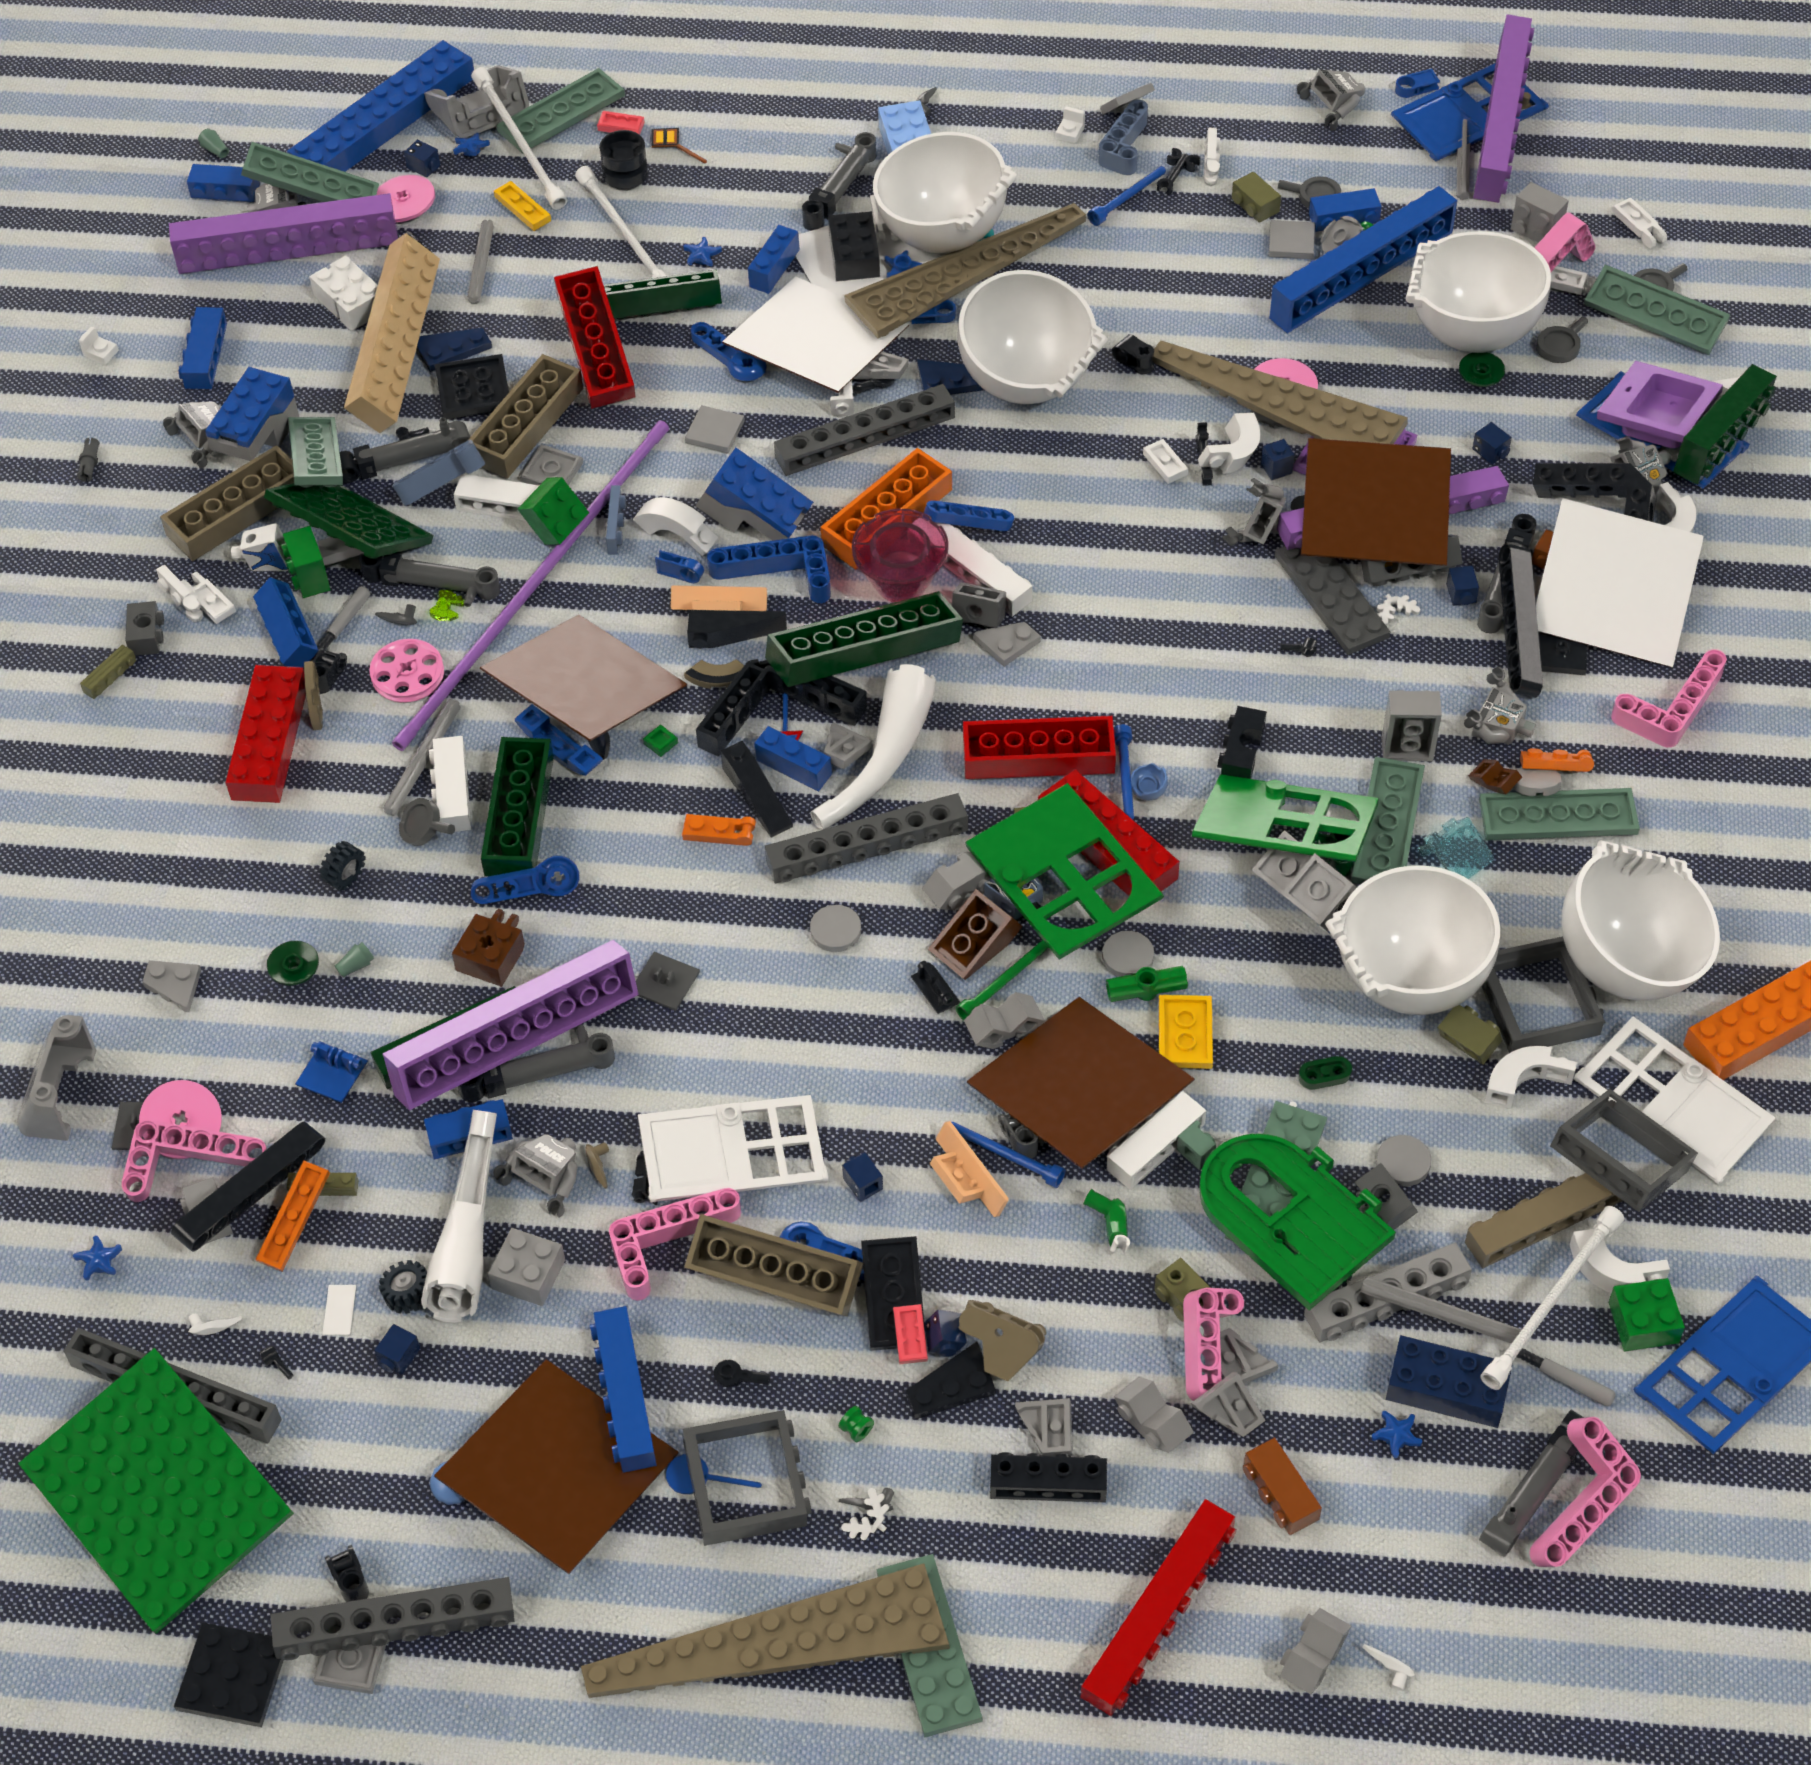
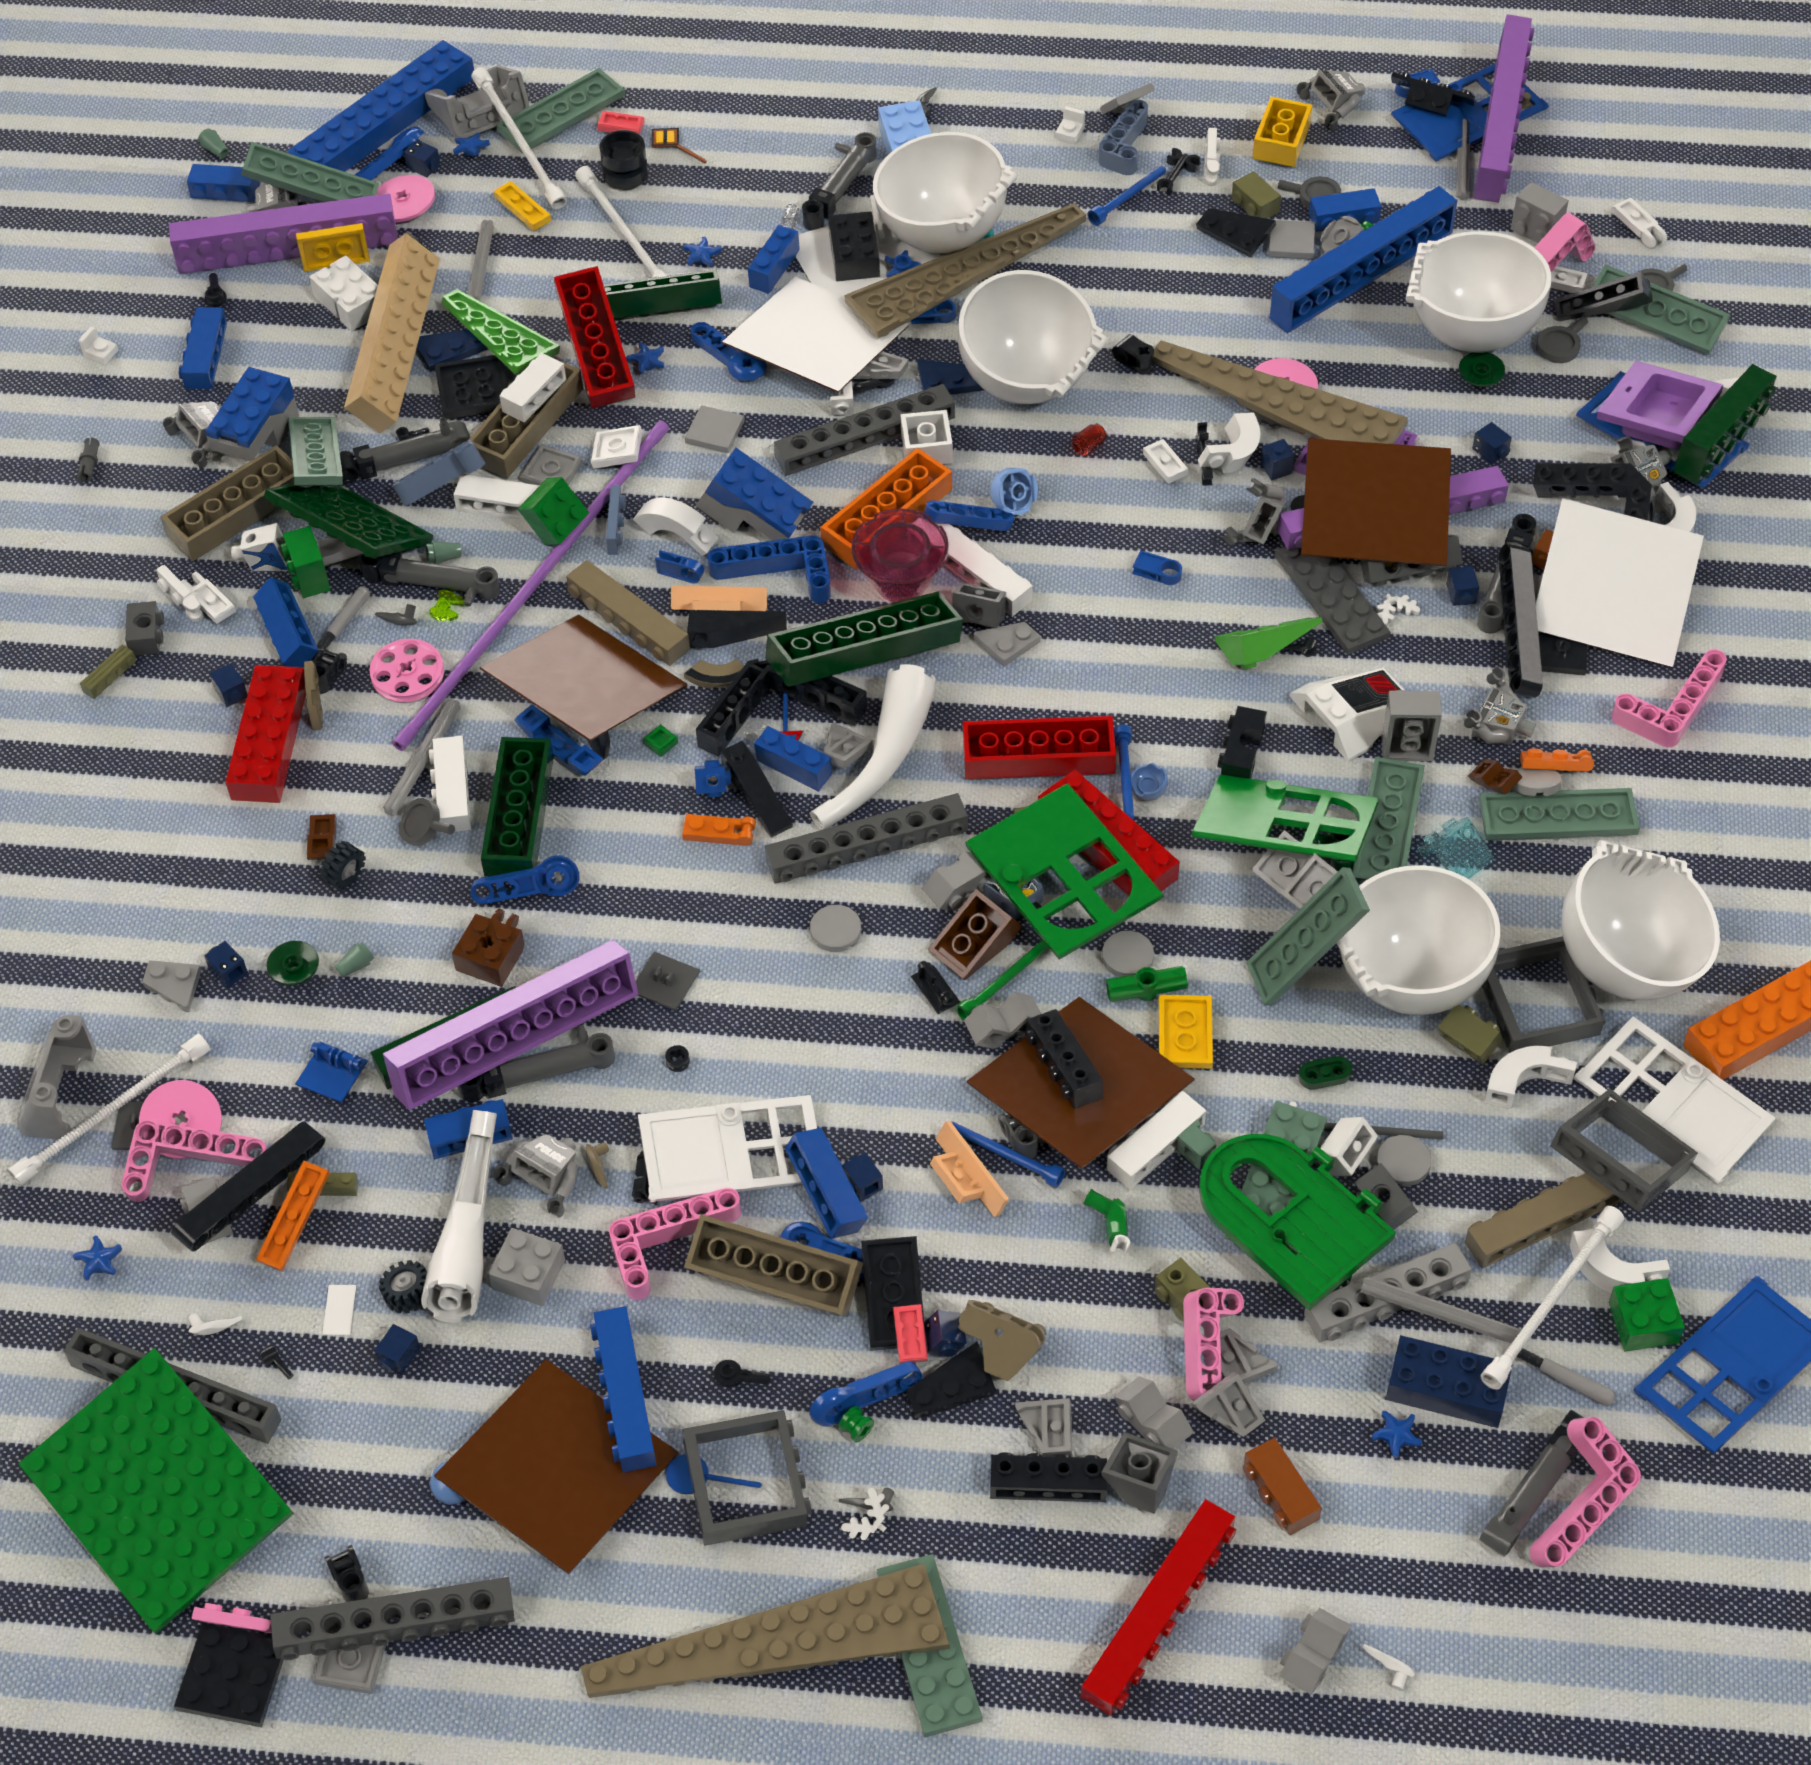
none -> white hose [8,1033,211,1186]
none -> bright pink hinge [192,1603,272,1633]
none -> black plate [204,273,227,307]
none -> dark blue brick [204,941,248,989]
none -> dark blue brick [209,663,248,707]
none -> yellow plate [296,223,370,272]
none -> reddish brown slope [307,814,337,860]
none -> blue beam [355,127,424,180]
none -> sand green cone [425,541,462,564]
none -> bright green wing [442,289,560,375]
none -> white brick [499,353,566,423]
none -> dark tan brick [566,560,690,666]
none -> white tile [591,425,643,469]
none -> blue animal [626,342,664,374]
none -> black bush [665,1045,690,1072]
none -> blue brick [694,760,731,797]
none -> clear pin [780,204,799,230]
none -> blue brick [785,1128,868,1239]
none -> blue beam [809,1361,923,1427]
none -> white brick [901,410,953,464]
none -> light blue cylinder [990,467,1038,515]
none -> black brick [1025,1009,1103,1109]
none -> clear red brick [1072,423,1107,456]
none -> dark grey slope [1102,1432,1178,1514]
none -> blue piece [1132,550,1182,585]
none -> black wing [1196,208,1276,258]
none -> bright green wedge [1214,617,1322,669]
none -> sand green plate [1246,867,1370,1006]
none -> yellow brick [1252,96,1313,167]
none -> white wedge [1289,667,1405,762]
none -> white brick [1317,1117,1378,1176]
none -> dark grey axle [1324,1123,1443,1140]
none -> black bracket [1391,72,1475,117]
none -> black slope [1554,272,1653,321]

